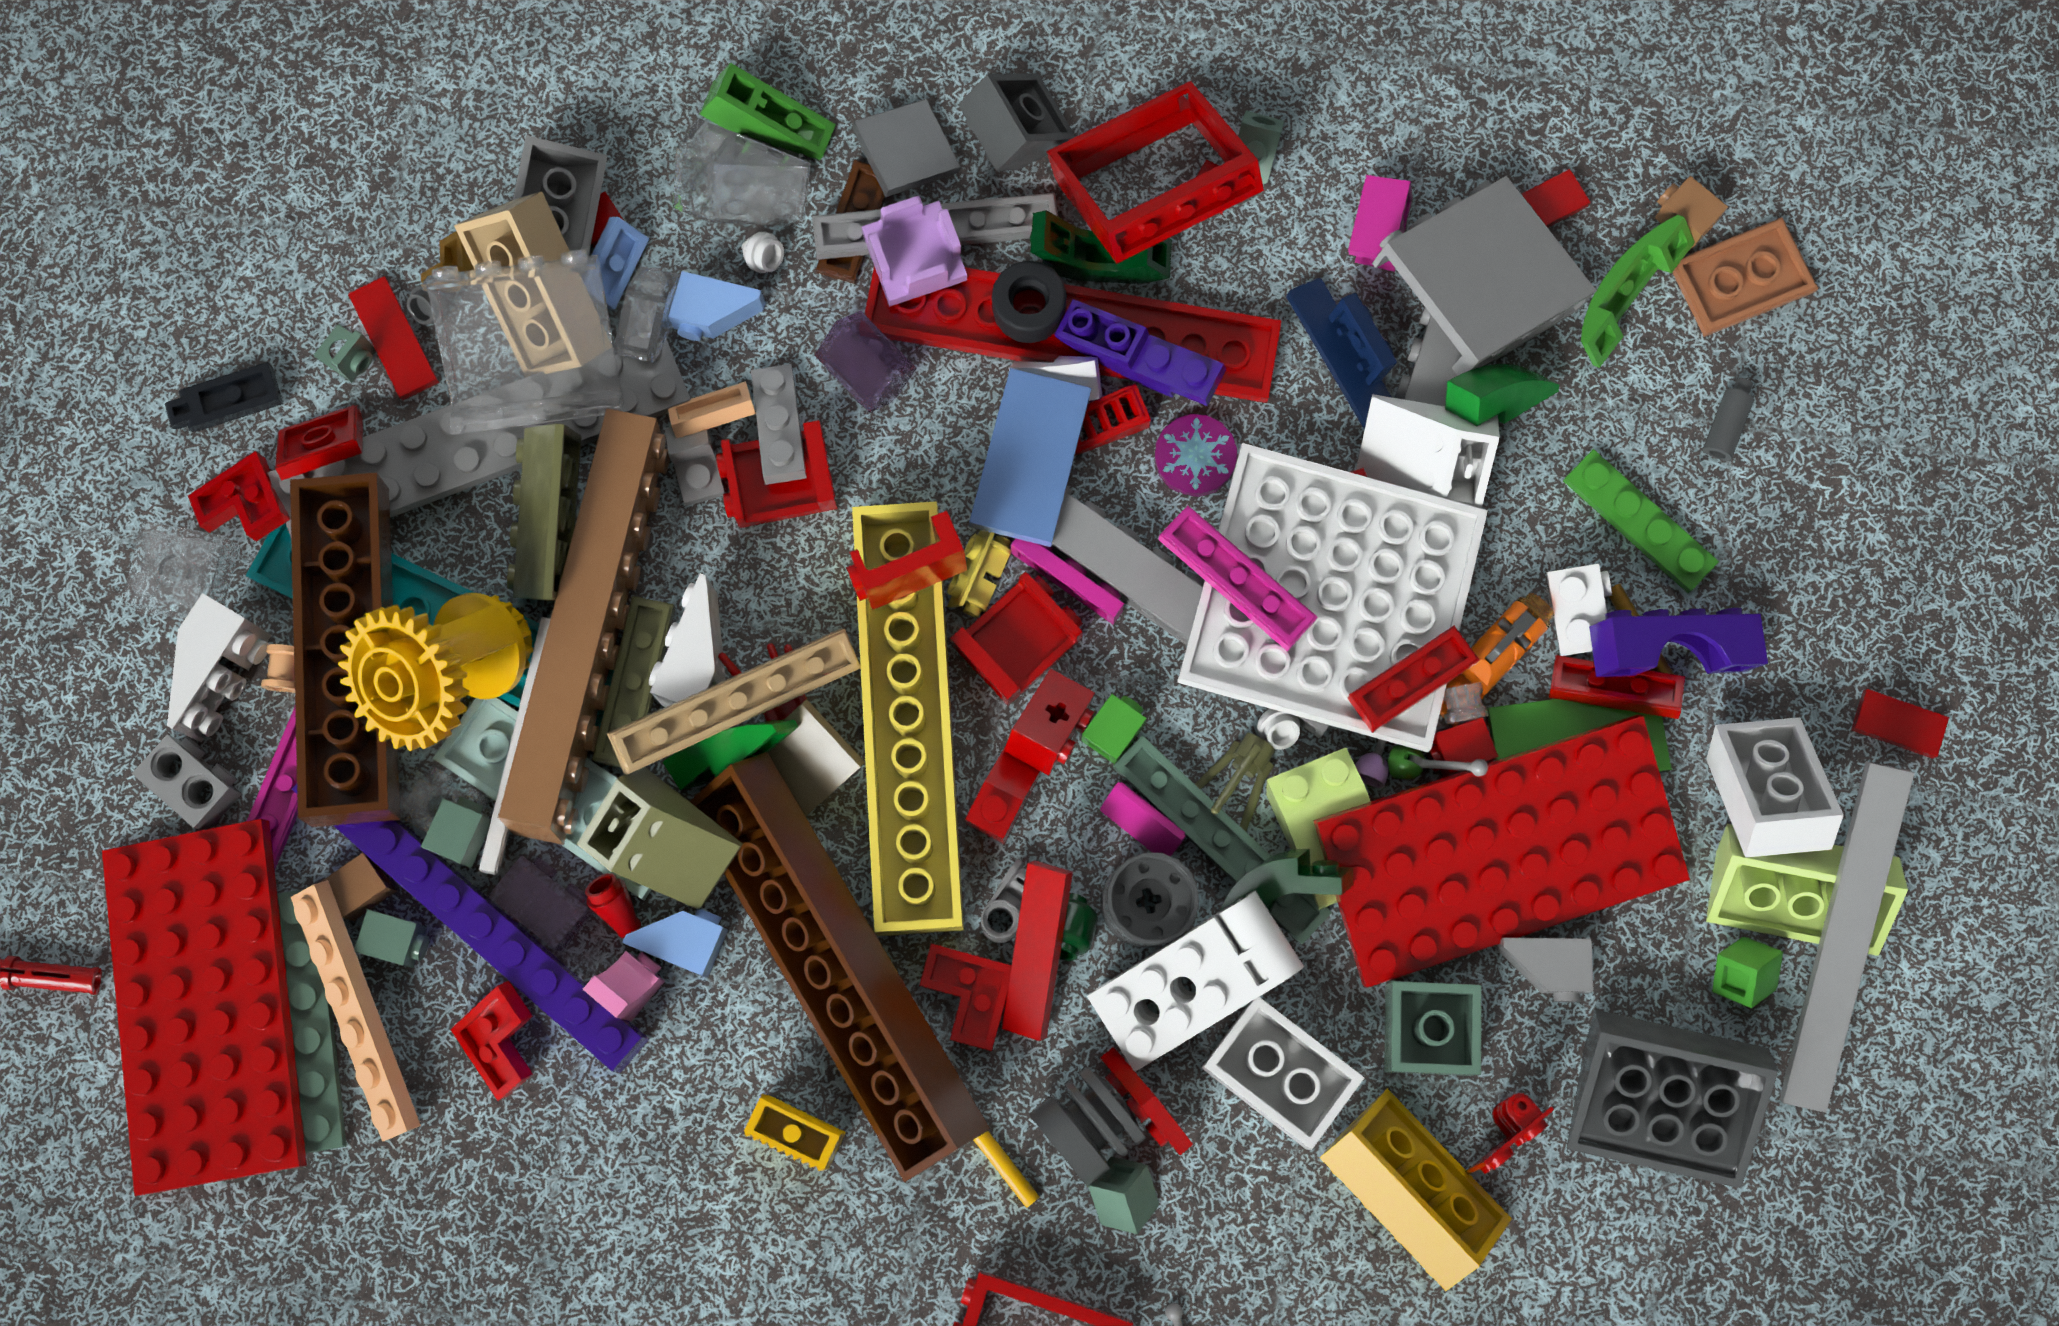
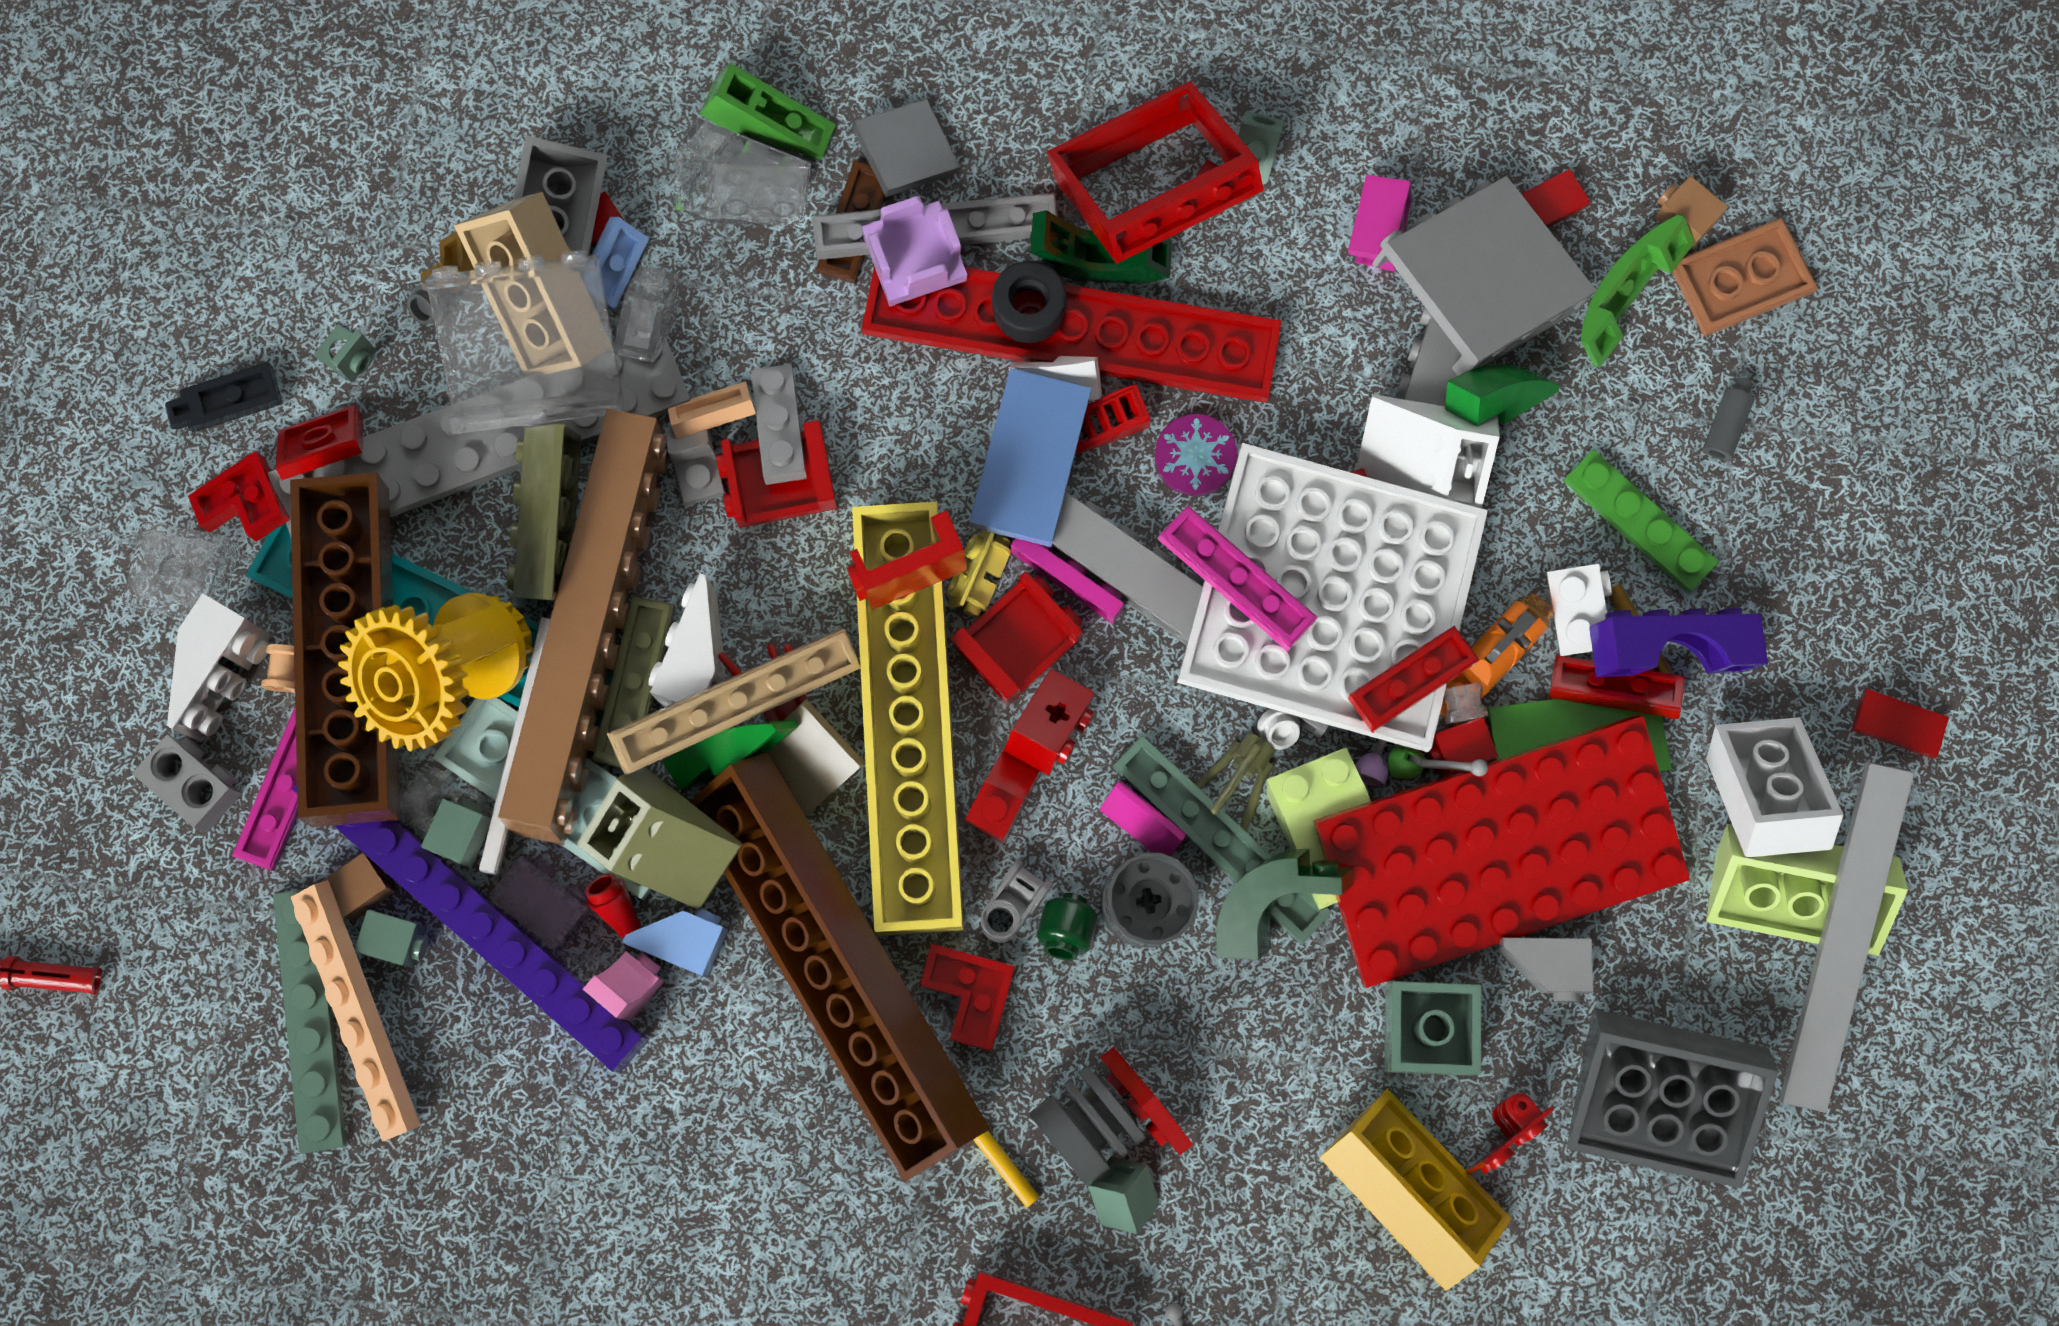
red plate [102,819,307,1196] -> none
red tile [348,276,440,401] -> none
red plate [450,981,533,1101] -> none
light blue slope [668,271,766,341] -> none
white plate [742,231,784,273] -> none
yellow brick [744,1094,846,1172] -> none
clear purple brick [814,311,917,413] -> none
dark grey slope [958,73,1076,171] -> none
red tile [1002,860,1073,1041] -> none
dark purple slope [1054,299,1226,406] -> none
bright green brick [1081,694,1147,764] -> none
white hinge [1087,891,1304,1072] -> none
white brick [1201,997,1364,1150] -> none
dark blue bracket [1286,278,1397,429] -> none
bright green panel [1712,937,1783,1008] -> none

